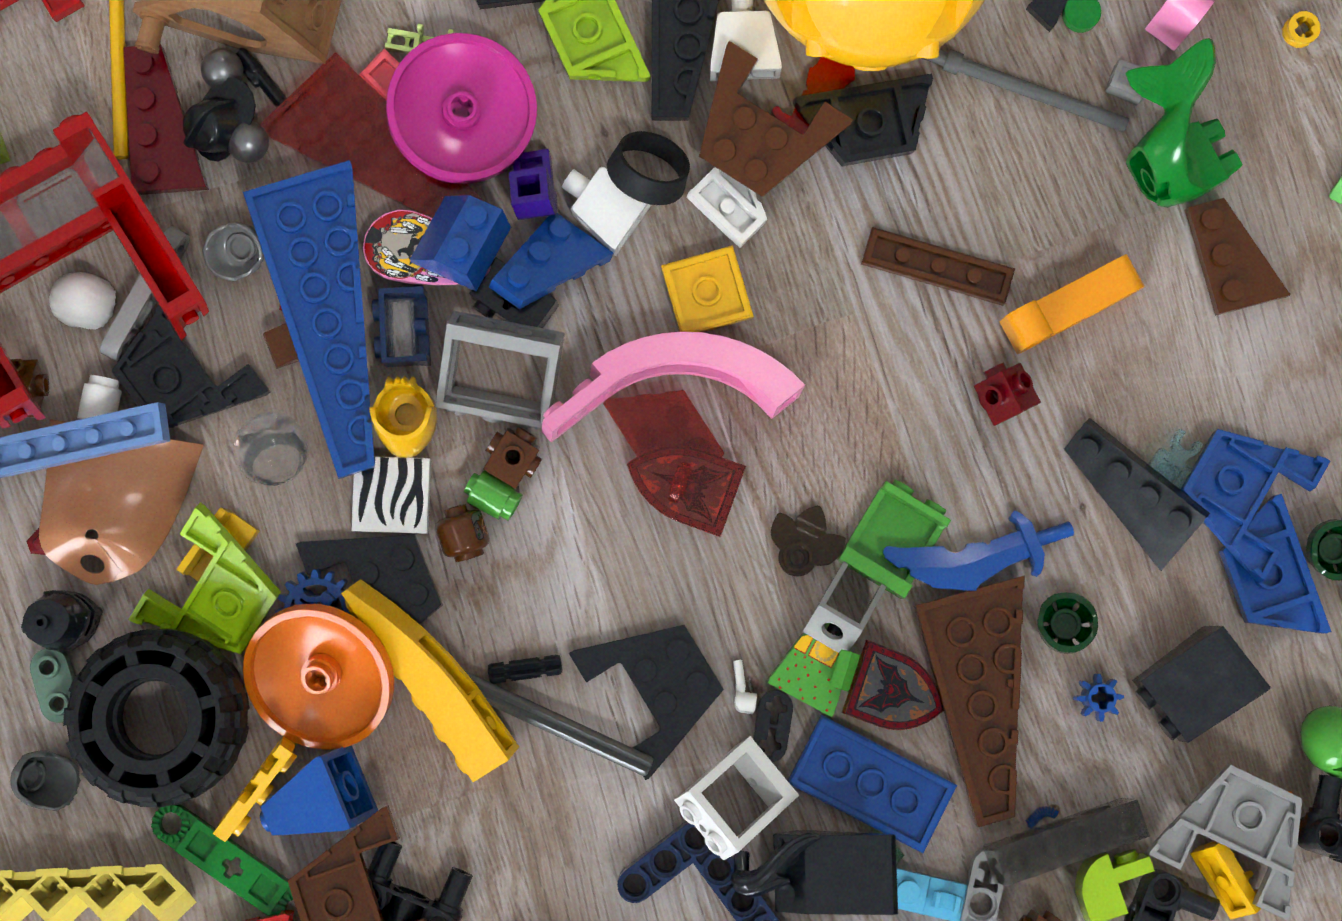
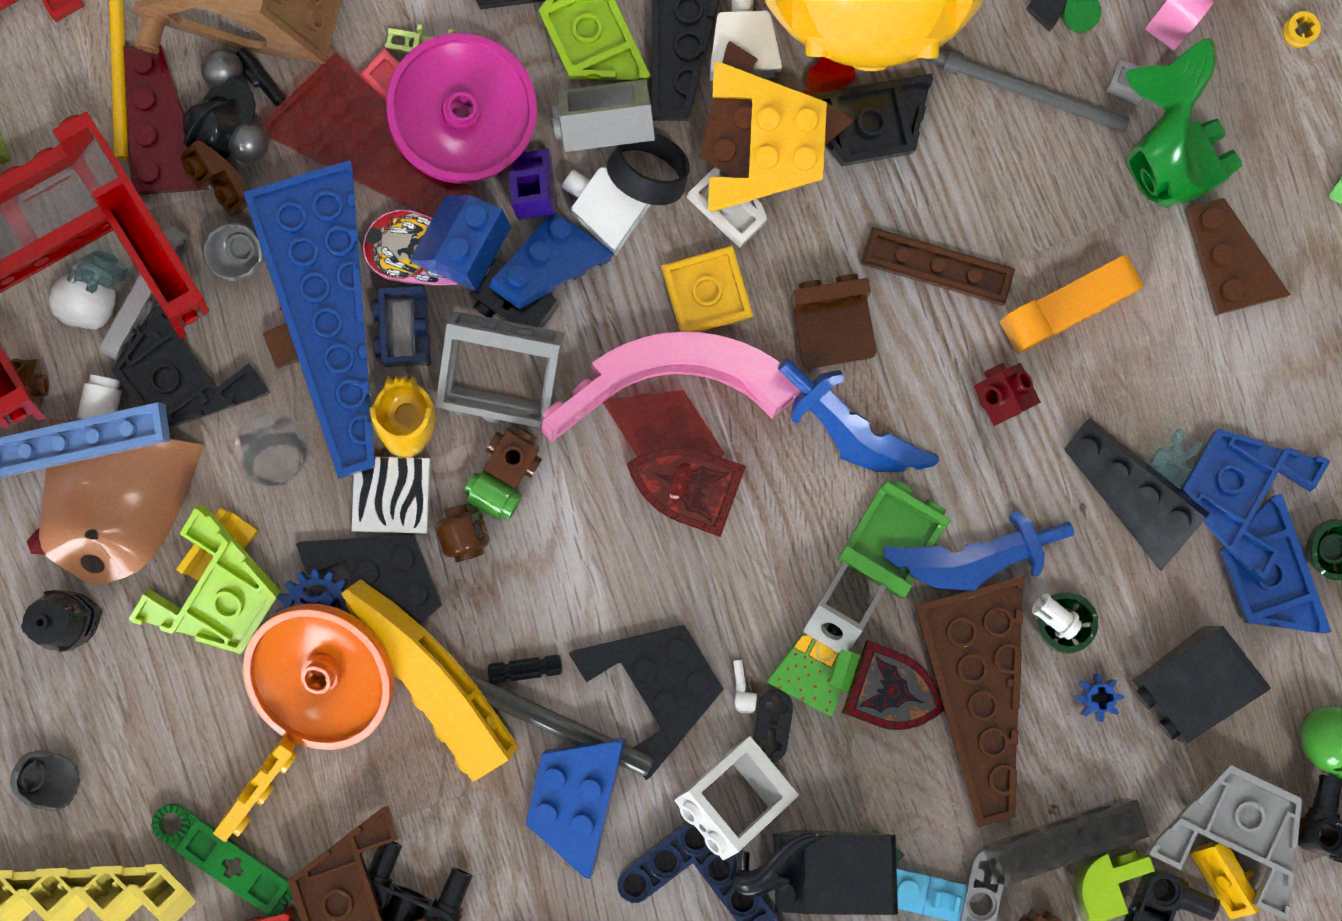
sand green plate [30,649,75,723] -> none
black tyre [63,629,250,807] -> none
blue slope [260,745,378,836] -> none
dark brown plate [771,505,846,577] -> none
blue tile [787,715,957,853] -> none
blue leg [1026,806,1059,829] -> none
none -> clear light blue plate [66,250,129,293]
none -> reddish brown slope [180,140,251,217]
none -> blue wing [525,737,626,879]
none -> light grey window [552,79,655,152]
none -> yellow wing [708,62,827,212]
none -> blue sword [778,358,939,472]
none -> reddish brown bracket [791,274,876,369]
none -> white pin [1031,593,1082,640]

